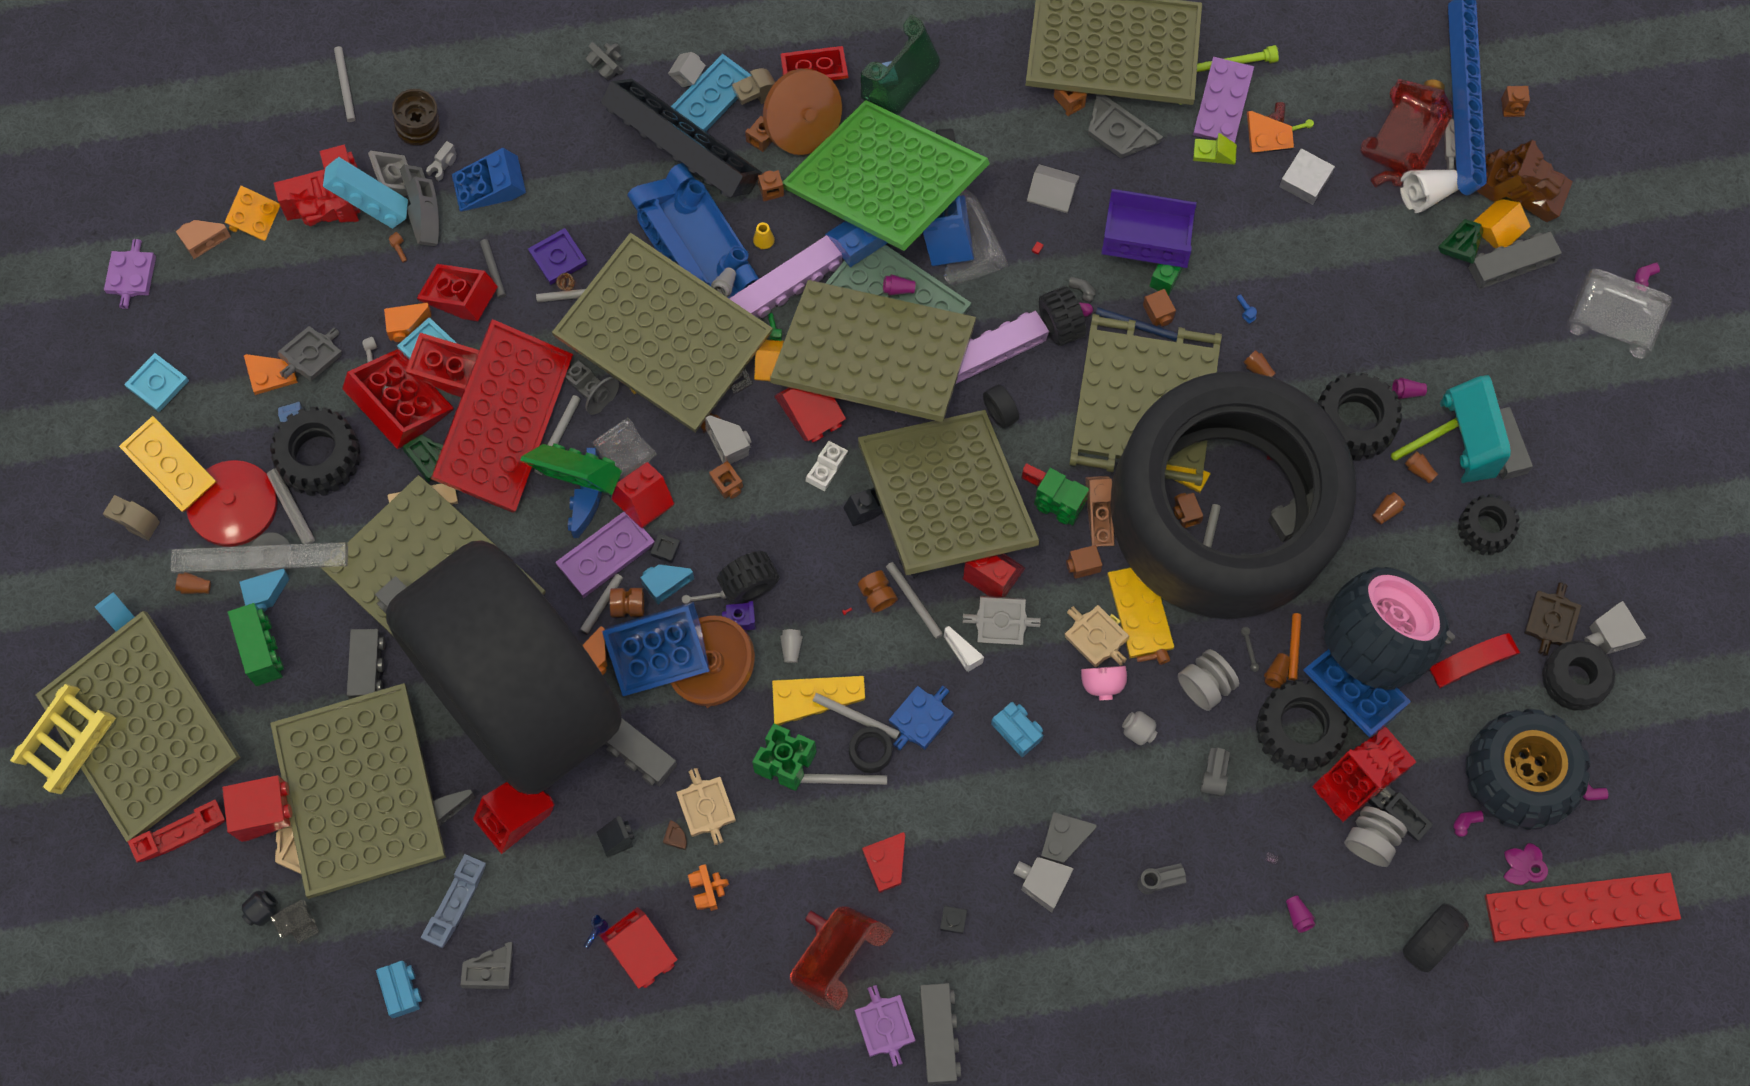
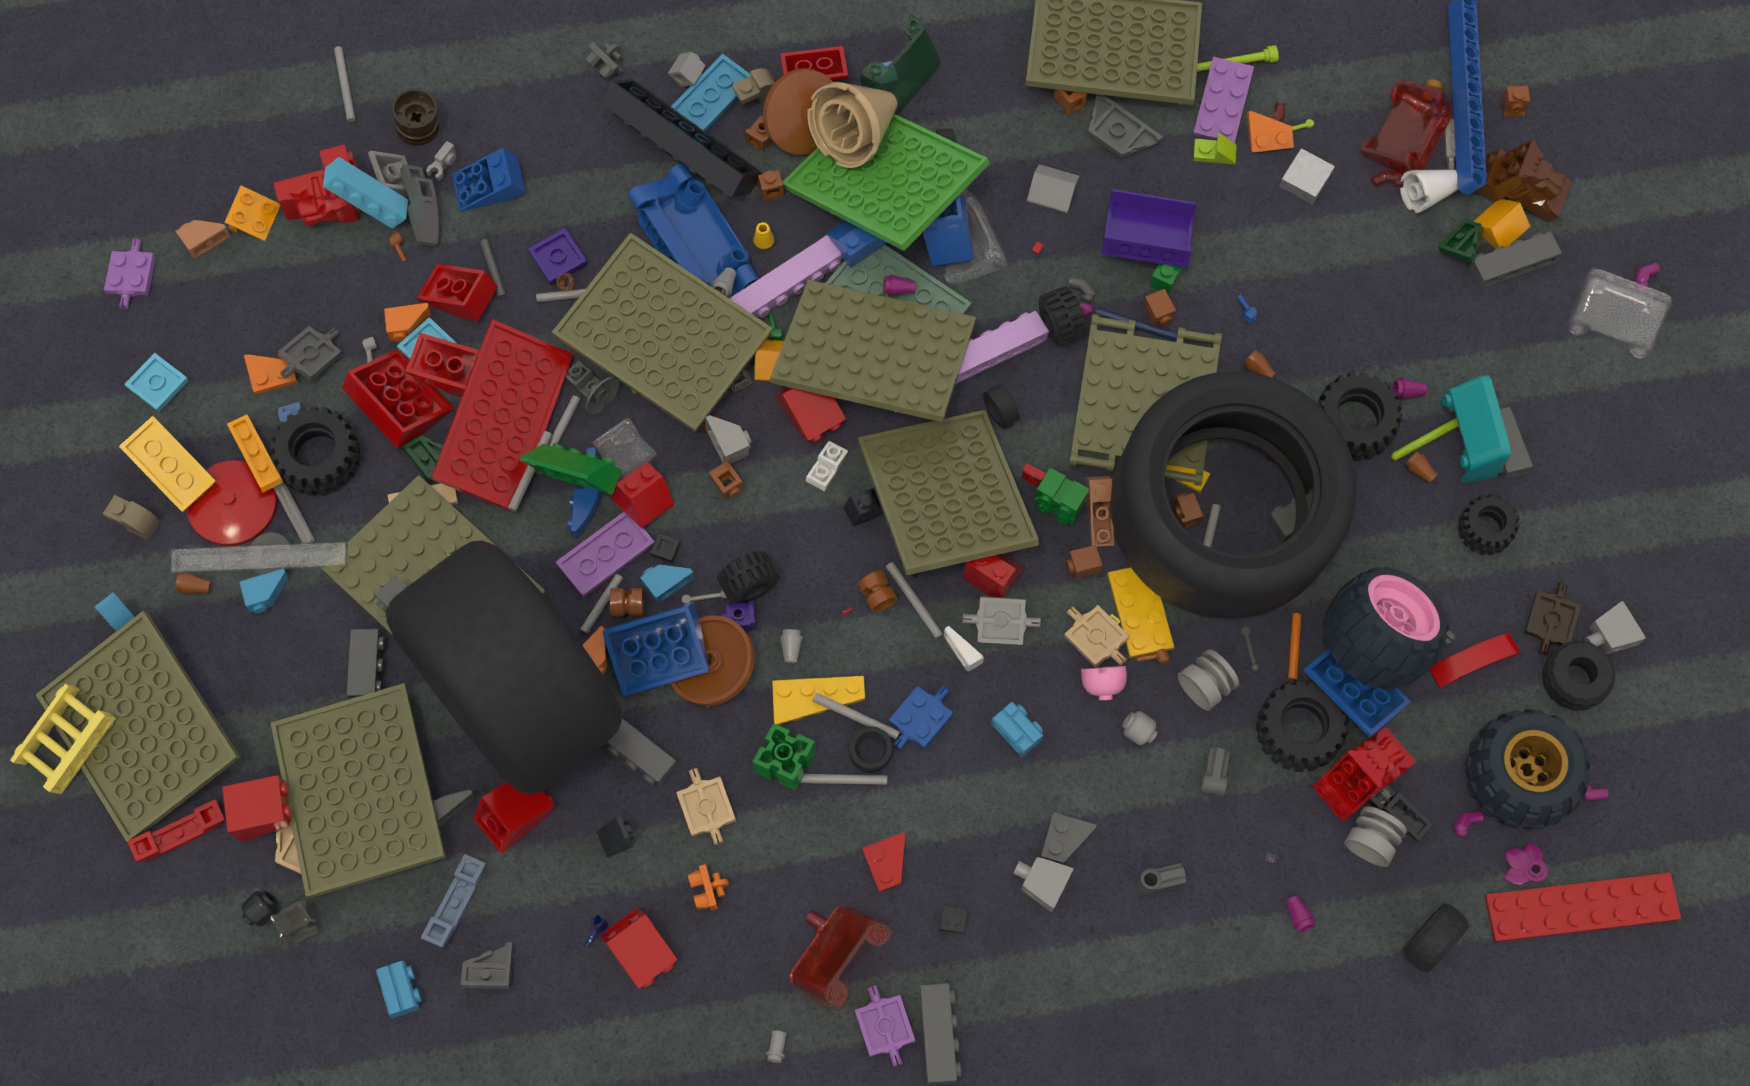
green brick [228,603,284,686] -> none
reddish brown tile [663,820,687,850] -> none
dark orange cone [1264,653,1290,688] -> none
dark orange cone [1372,492,1405,525] -> none
none -> light orange plate [227,414,283,492]
none -> light grey bar [508,431,552,512]
none -> light grey pin [766,1031,787,1063]
none -> tan cone [807,82,897,168]

